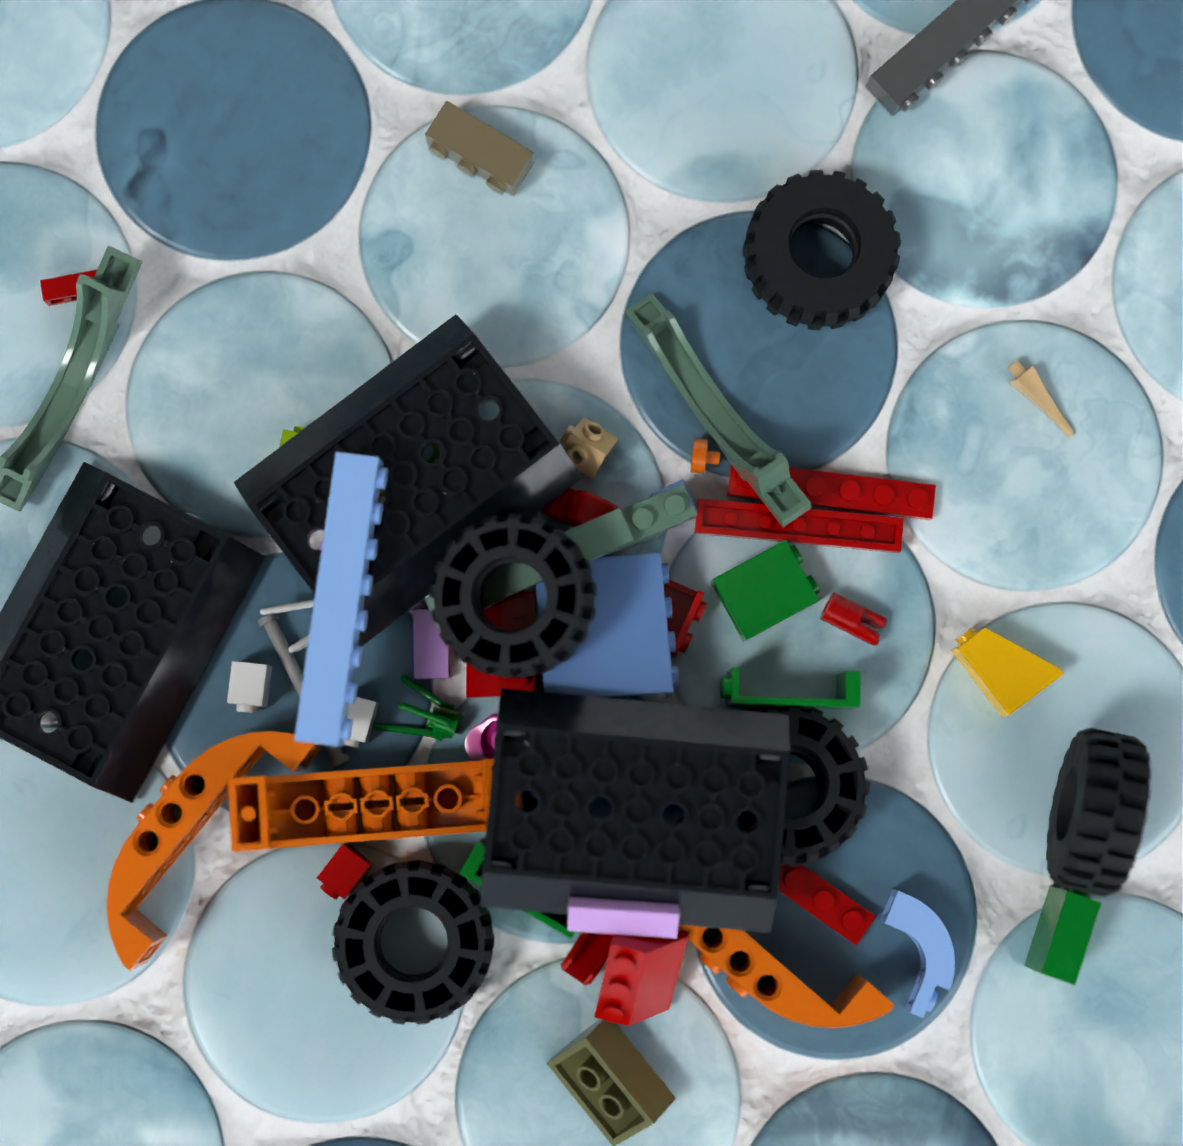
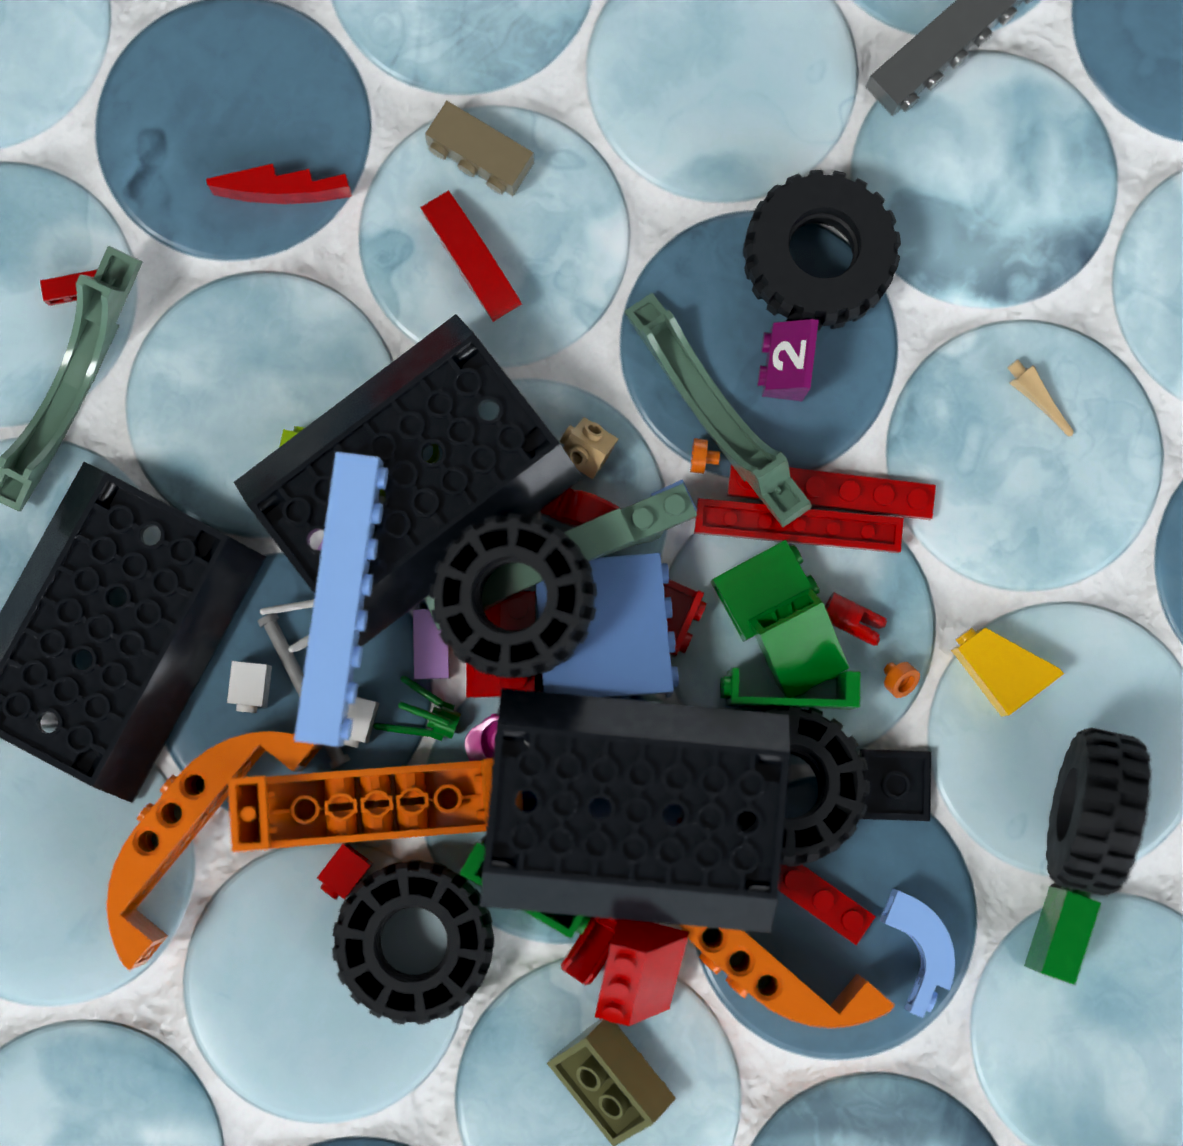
lavender tile [567,897,680,938] -> none
none -> red slope [206,163,352,204]
none -> red slope [420,190,522,322]
none -> green brick [748,588,850,698]
none -> magenta slope [757,319,819,402]
none -> black tile [860,749,931,821]
none -> orange tile [884,662,920,698]

